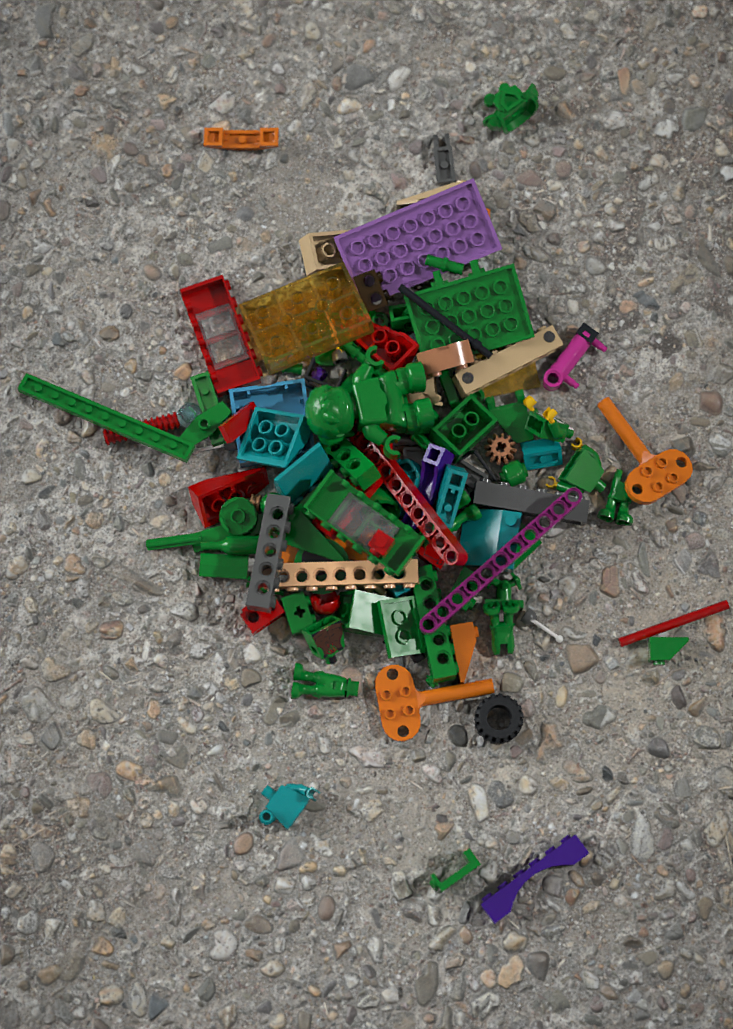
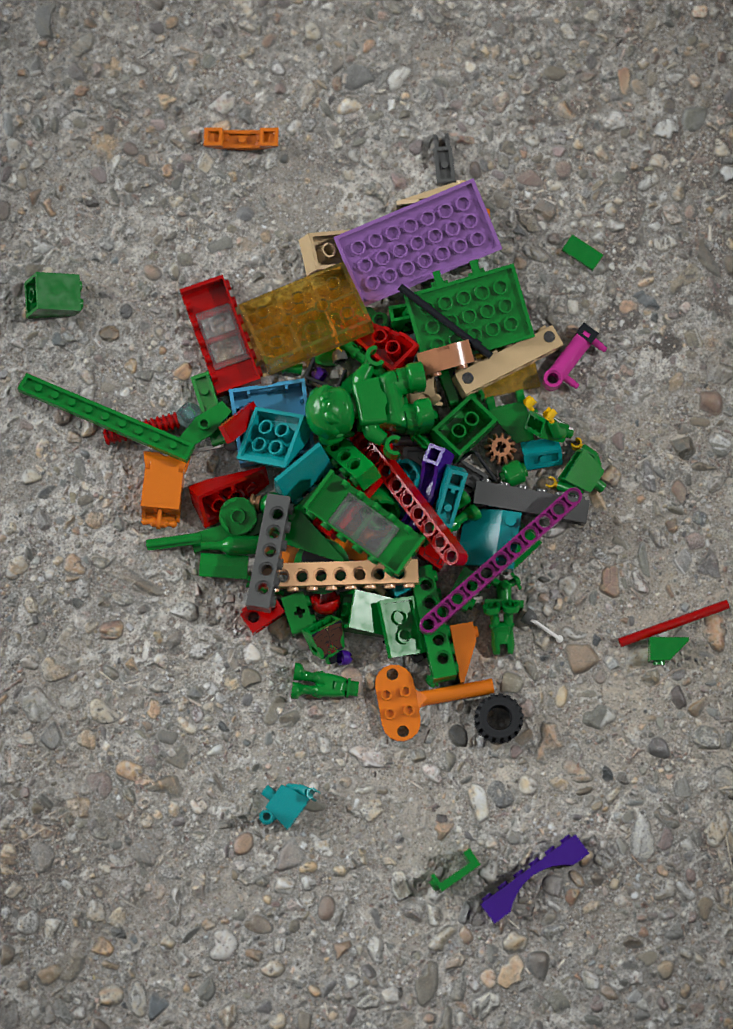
dark brown brick [353,269,391,313] -> none
red brick [367,529,396,558] -> none
green pin [425,254,465,276] -> none
green piece [483,83,539,134] -> none
orange piece [597,397,693,505] -> none
green piece [597,469,634,526] -> none
none -> green slope [24,272,83,319]
none -> orange piece [140,451,191,530]
none -> dark purple hinge [336,650,353,666]
none -> green tile [561,234,603,272]

